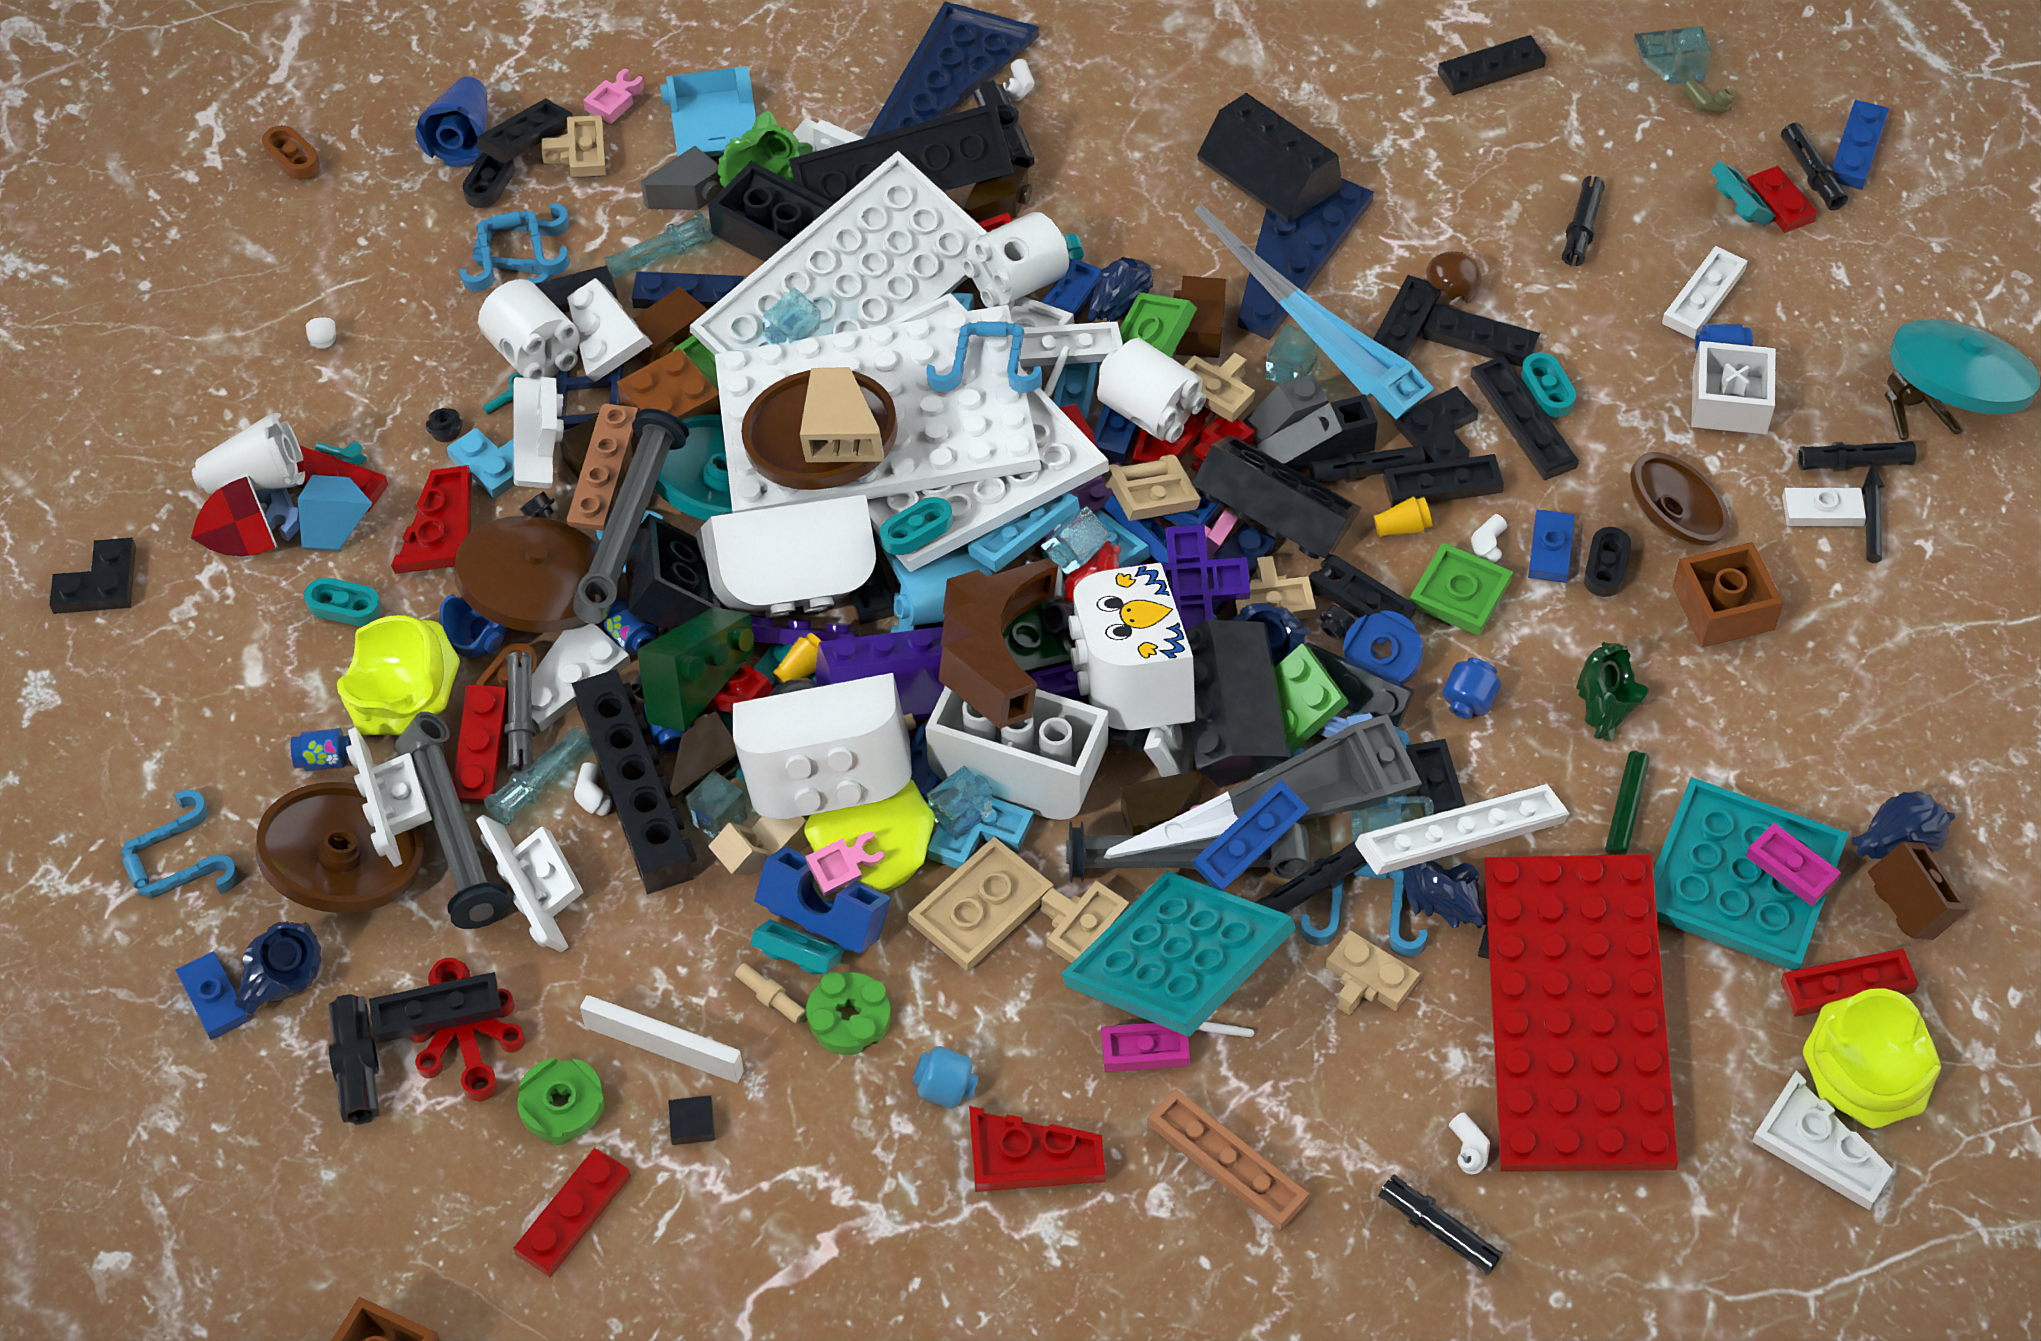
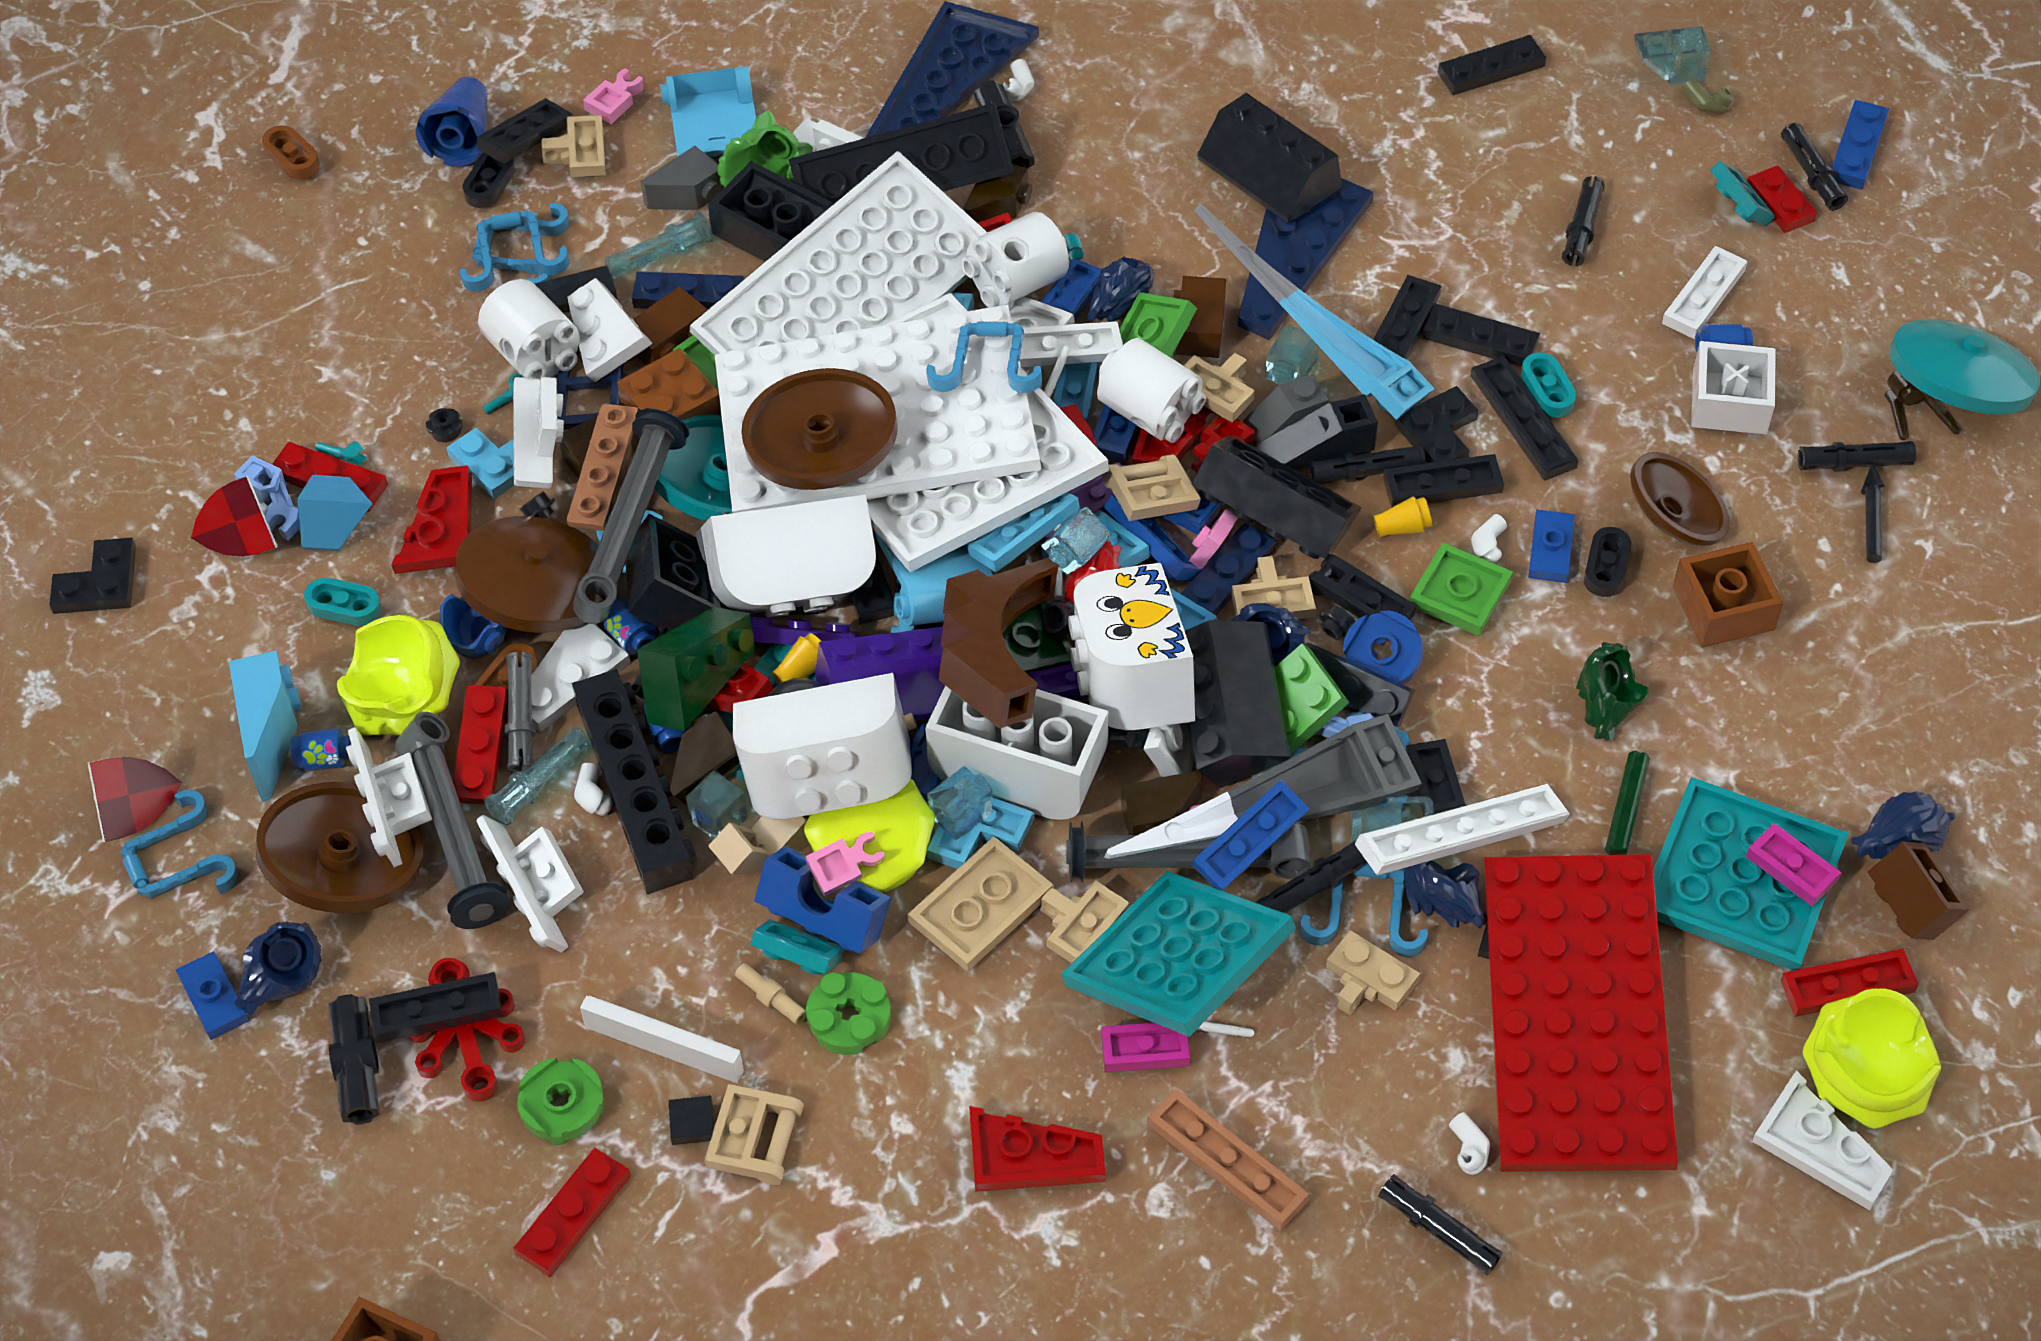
white cone [192,413,305,494] -> none
white hinge [306,317,336,349] -> none
clear light blue brick [762,287,821,345] -> none
tan slope [800,367,884,462] -> none
teal plate [880,497,953,555] -> none
dark azure head [912,1046,978,1109] -> none
dark purple plate [1130,525,1250,631] -> none
reddish brown hair [1426,251,1482,304] -> none
blue head [1442,658,1501,720] -> none
white plate [1782,488,1866,526] -> none
none -> shield [88,757,182,842]
none -> medium azure slope [229,650,302,802]
none -> tan plate [705,1084,804,1185]

